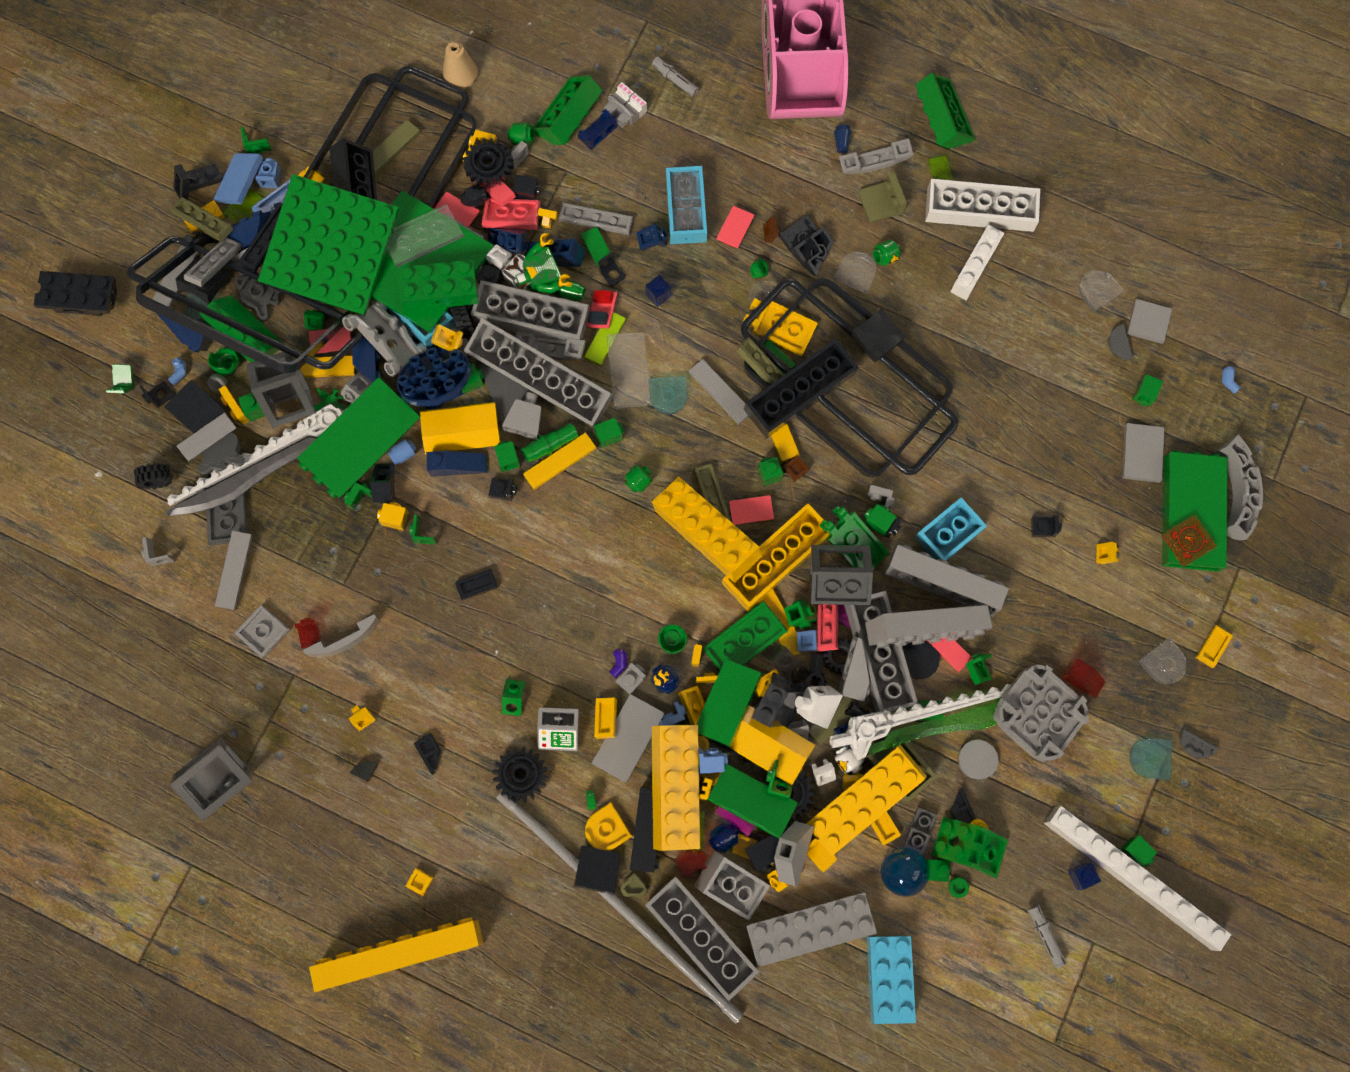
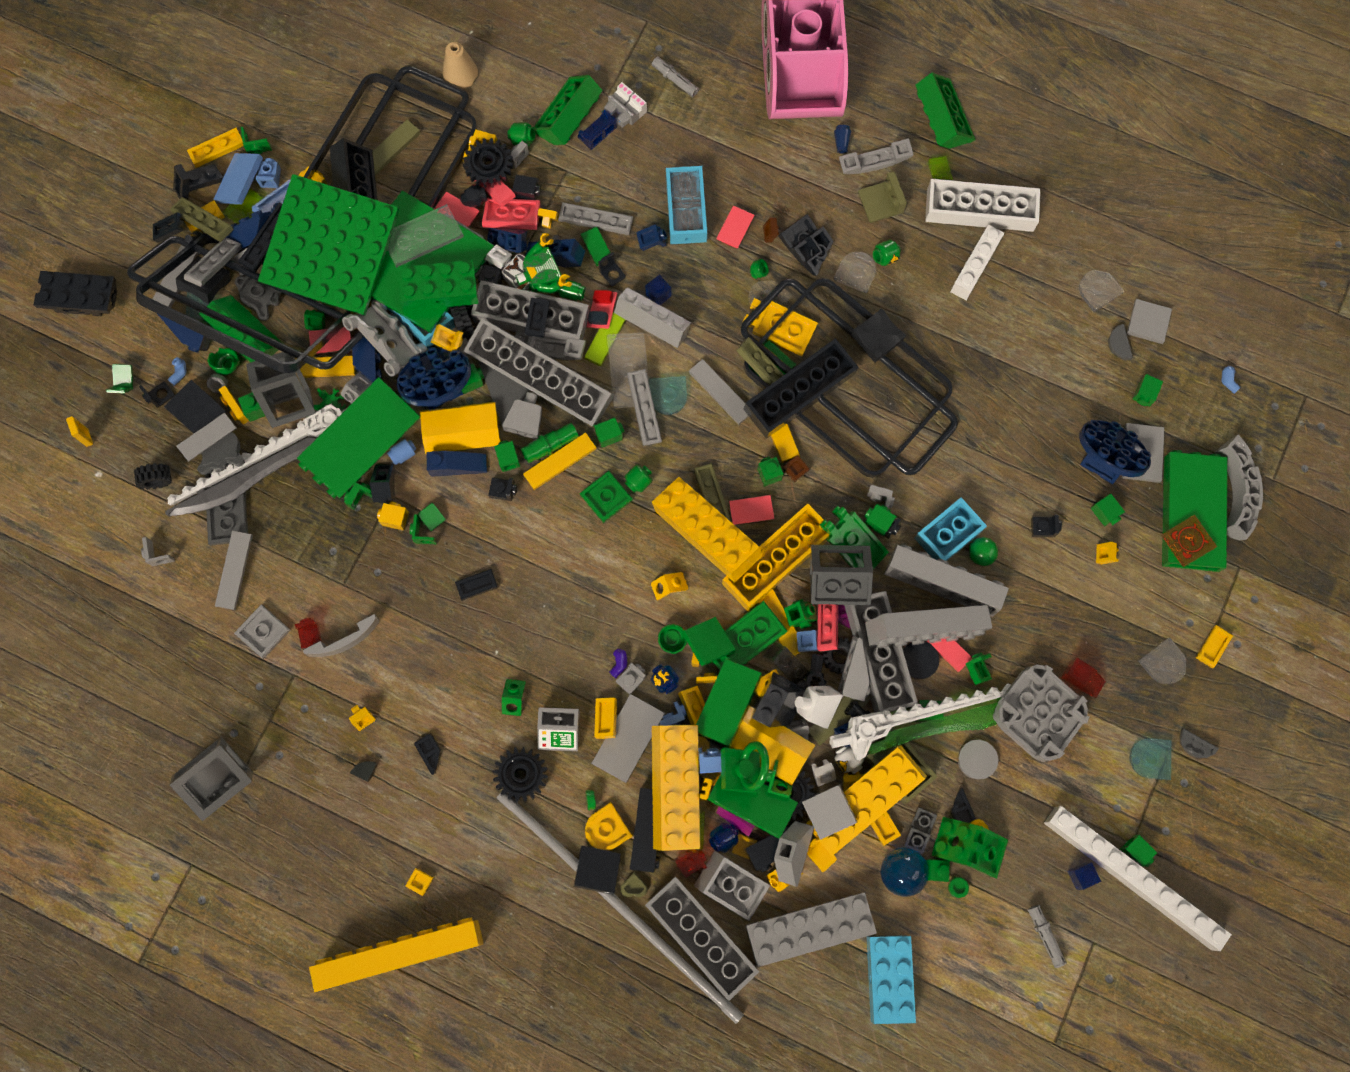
none -> yellow tile [66,416,93,447]
none -> black tile [153,212,183,243]
none -> yellow plate [187,128,243,168]
none -> green slope [418,503,446,531]
none -> black plate [525,298,550,338]
none -> green tile [579,471,633,524]
none -> light grey brick [614,287,691,348]
none -> light grey tile [627,369,662,446]
none -> yellow bracket [651,572,688,600]
none -> green tile [682,617,735,666]
none -> green tile [721,741,769,794]
none -> light grey tile [802,784,858,840]
none -> green hair [969,537,998,566]
none -> dark blue bracket [1079,420,1151,484]
none -> green brick [1091,494,1125,527]

